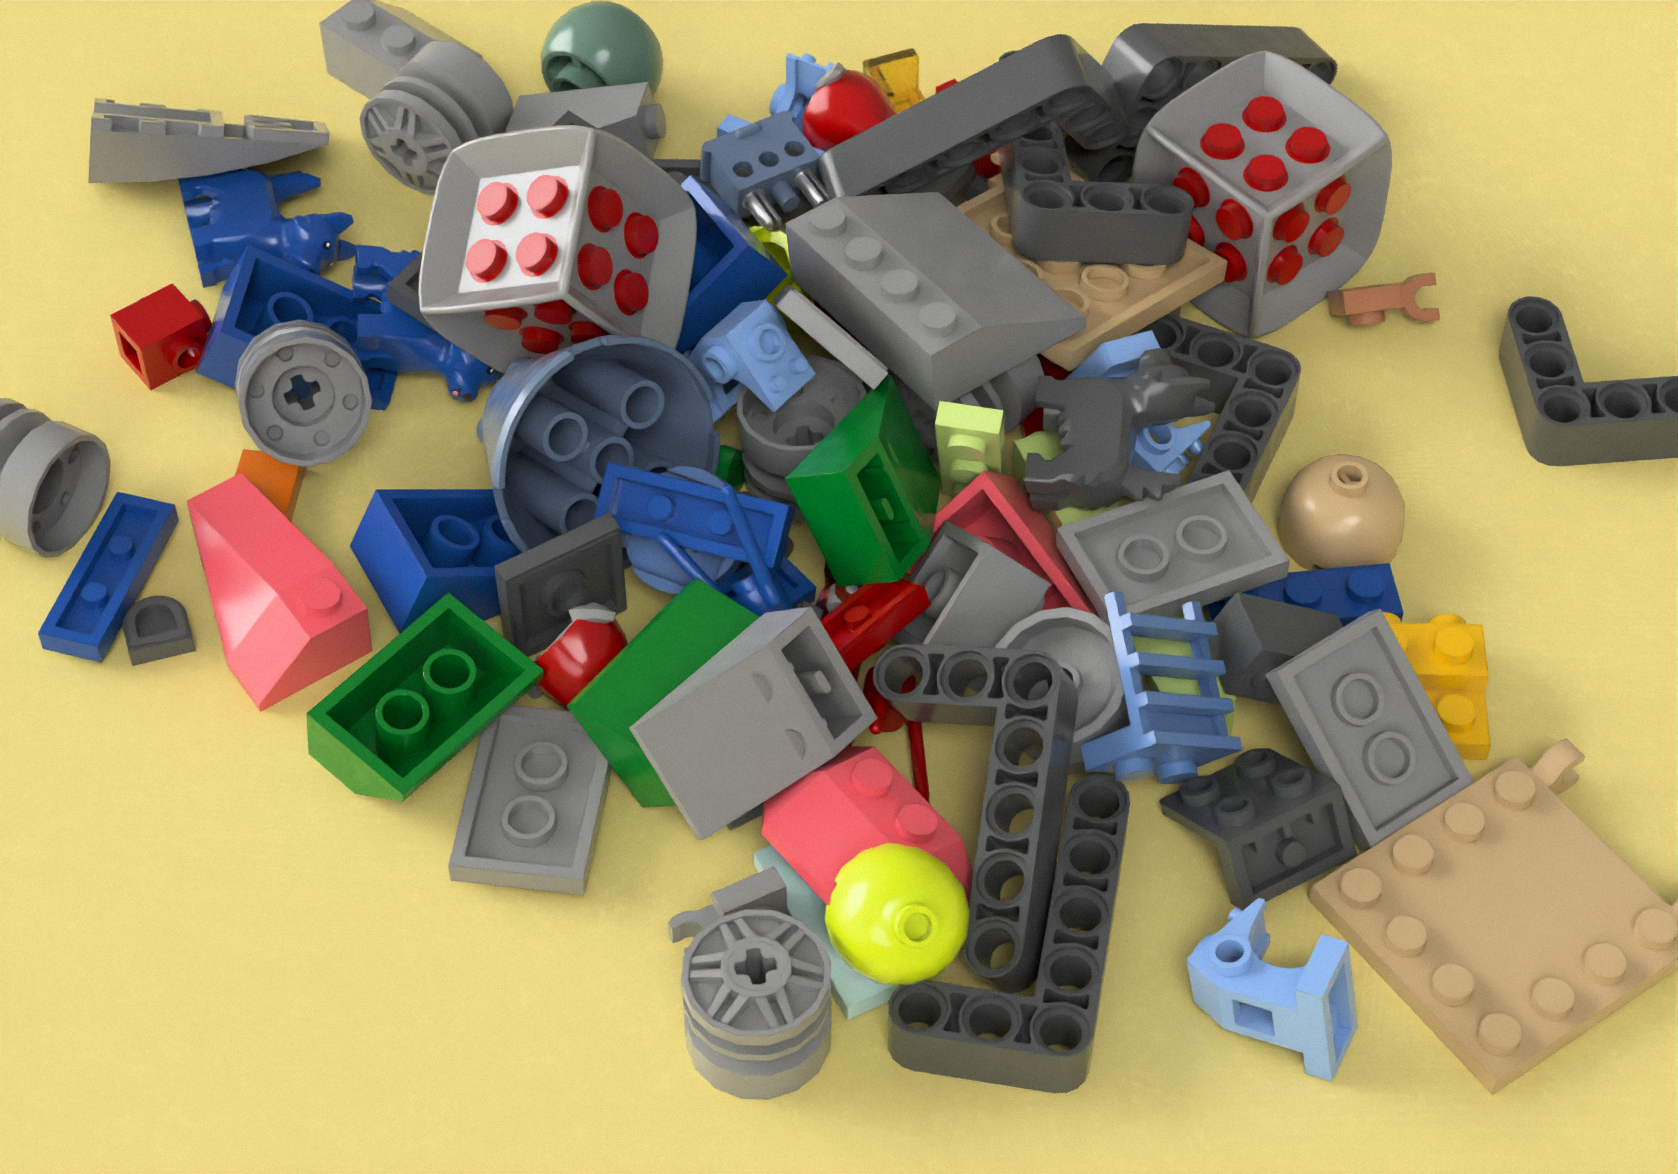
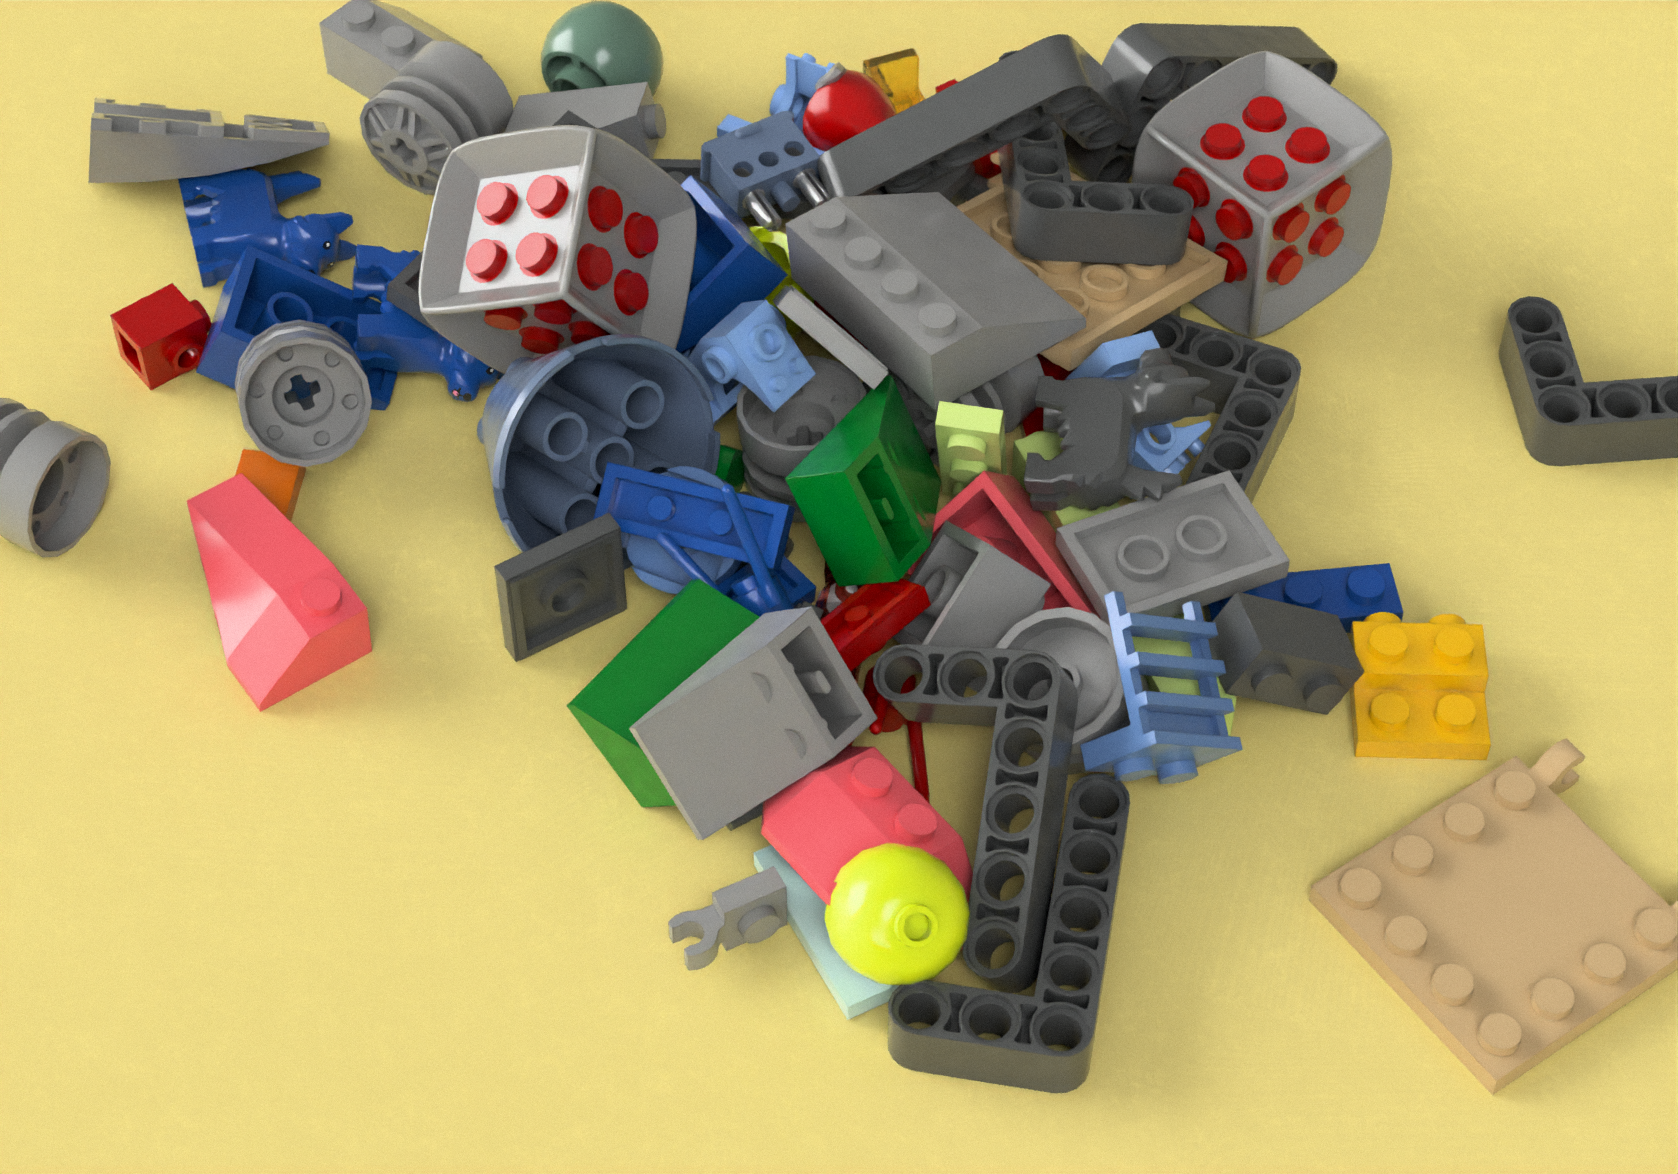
blue plate [38,492,179,663] -> none
dark grey tile [123,596,196,666] -> none
green slope [306,592,544,802] -> none
blue slope [350,489,521,633] -> none
light grey plate [448,705,612,895] -> none
red hat [526,602,628,711] -> none
light grey wheel [681,909,831,1099] -> none
dark grey bracket [1159,748,1357,911] -> none
light blue tile [1186,898,1358,1082] -> none
light grey plate [1265,609,1474,851] -> none
tan cylinder [1278,454,1405,571] -> none
nougat plate [1327,273,1440,325] -> none

